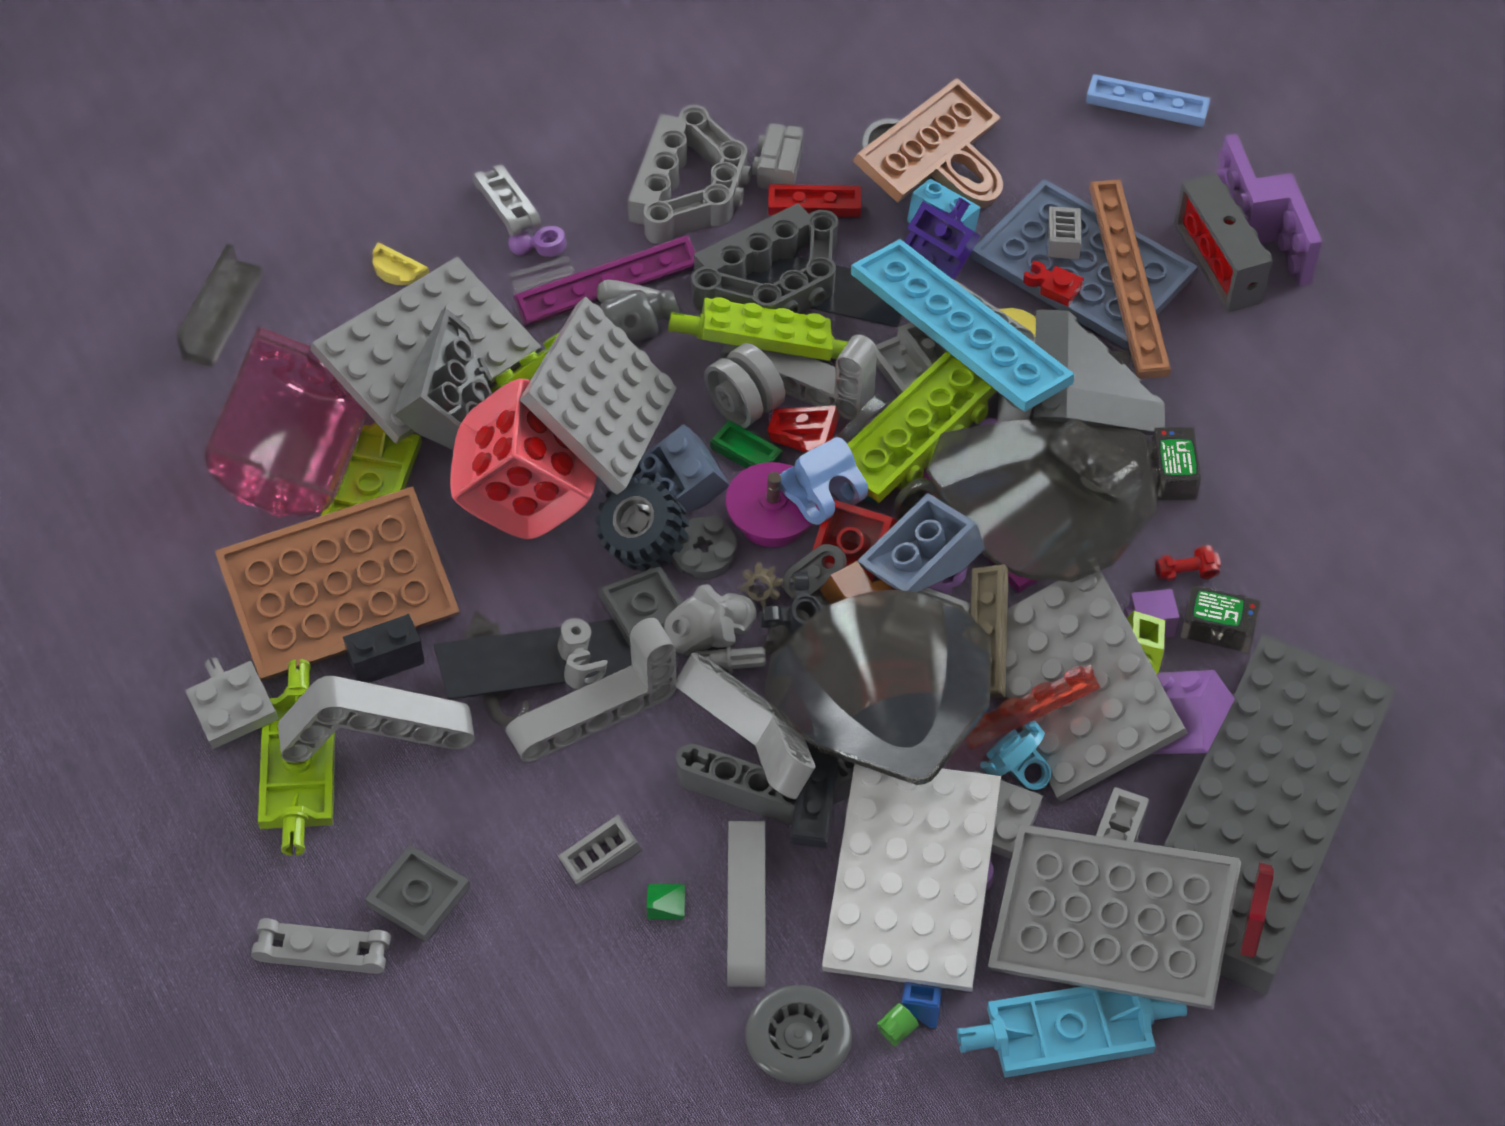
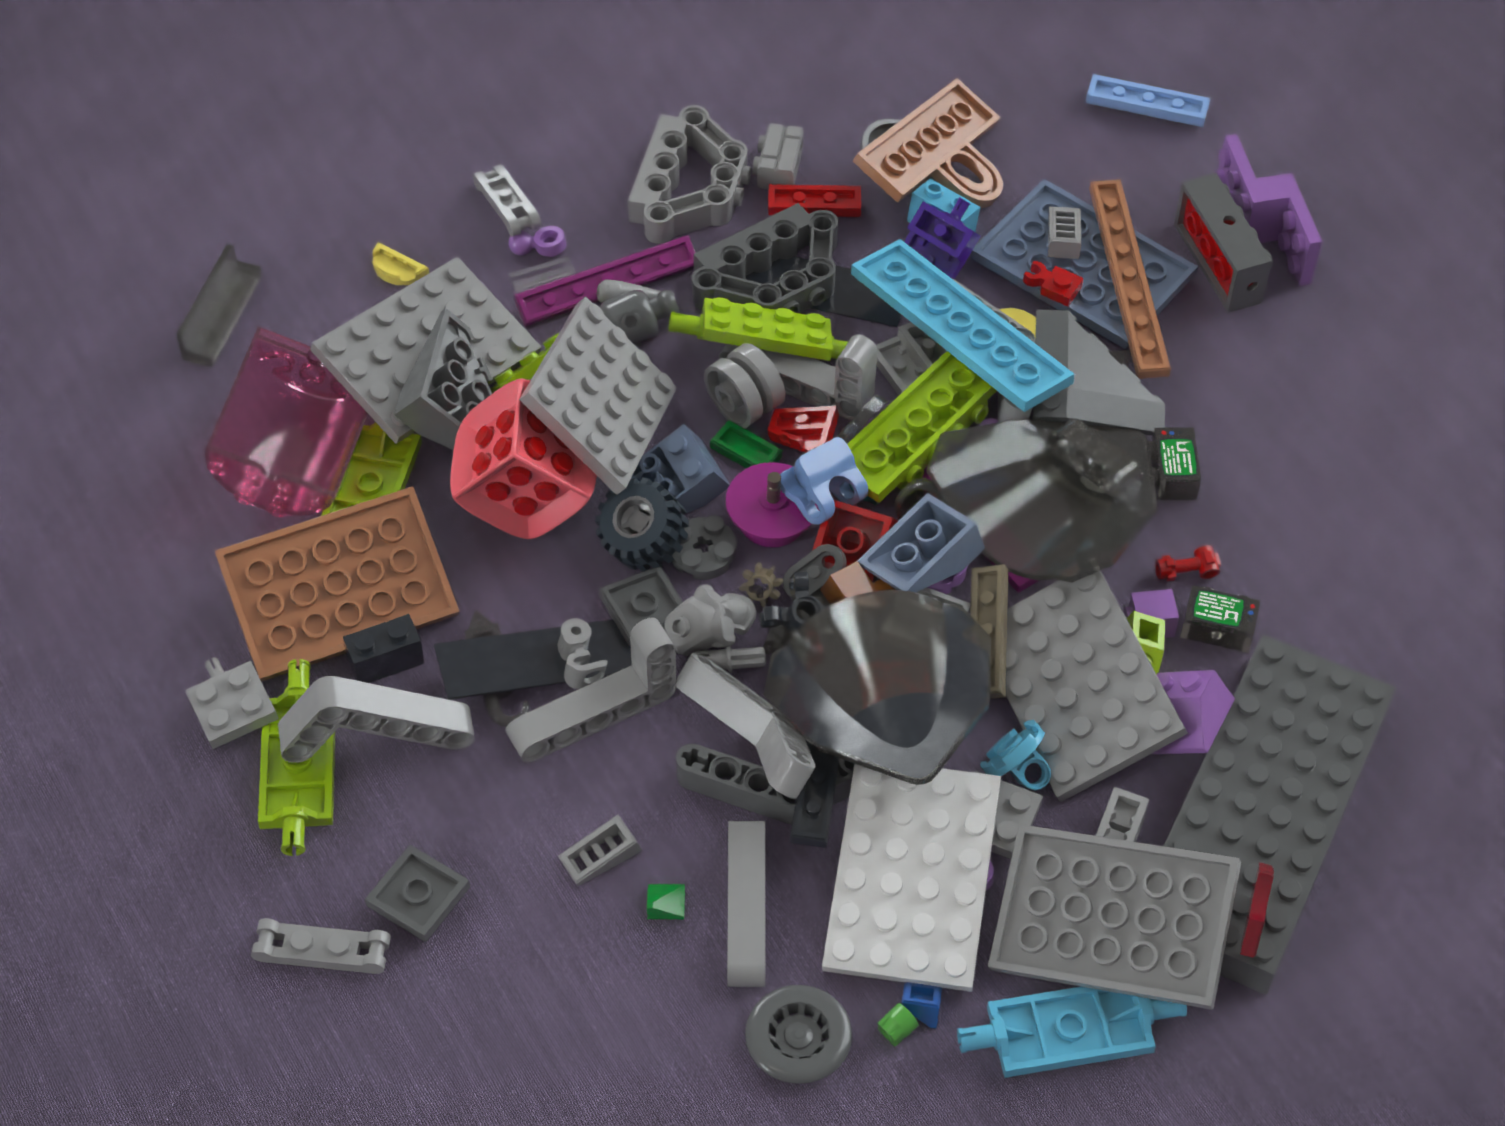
clear red plate [963,665,1101,750] -> none

